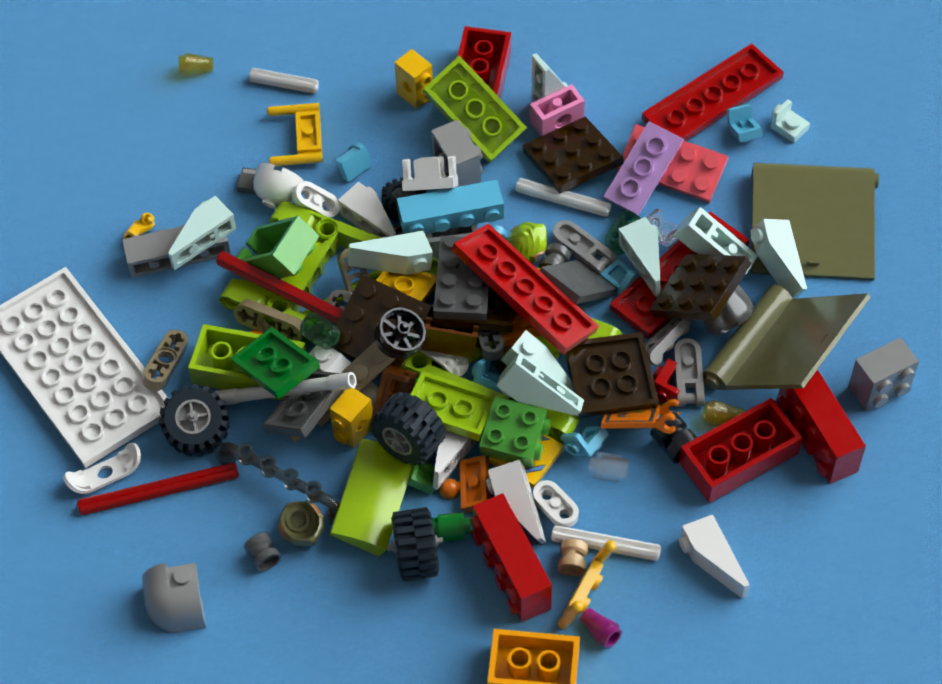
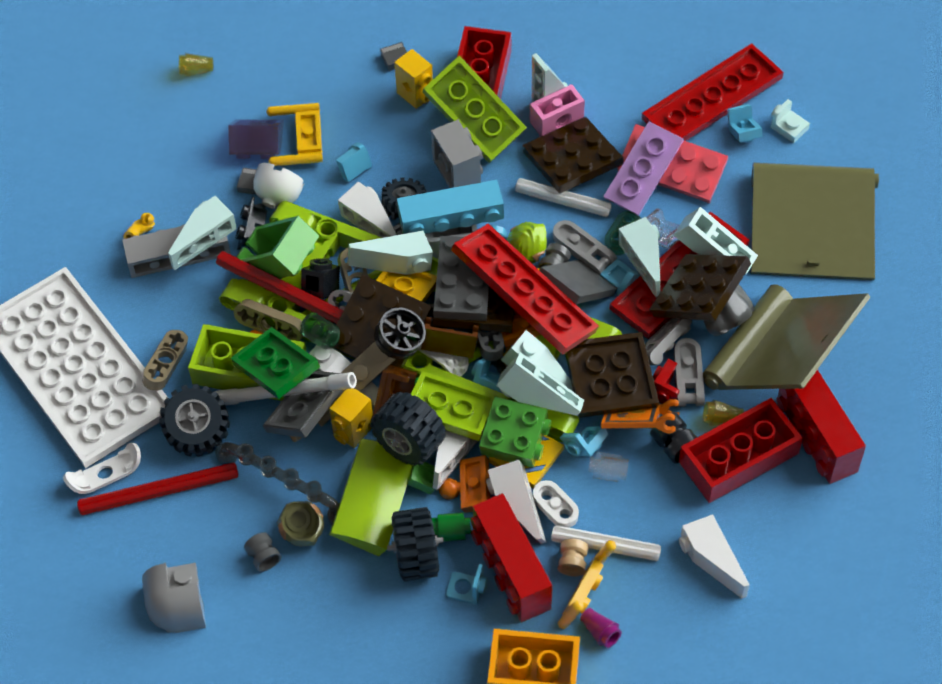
white axle [249,68,319,94] -> none
white plate [292,181,339,218] -> none
white panel [402,156,459,191] -> none
light aqua slope [750,219,807,299] -> none
light grey brick [848,337,919,411] -> none
none -> clear purple slope [228,119,284,159]
none -> black hinge [235,197,267,250]
none -> black brick [301,258,340,299]
none -> dark grey tile [380,42,407,71]
none -> medium azure bracket [446,564,488,605]

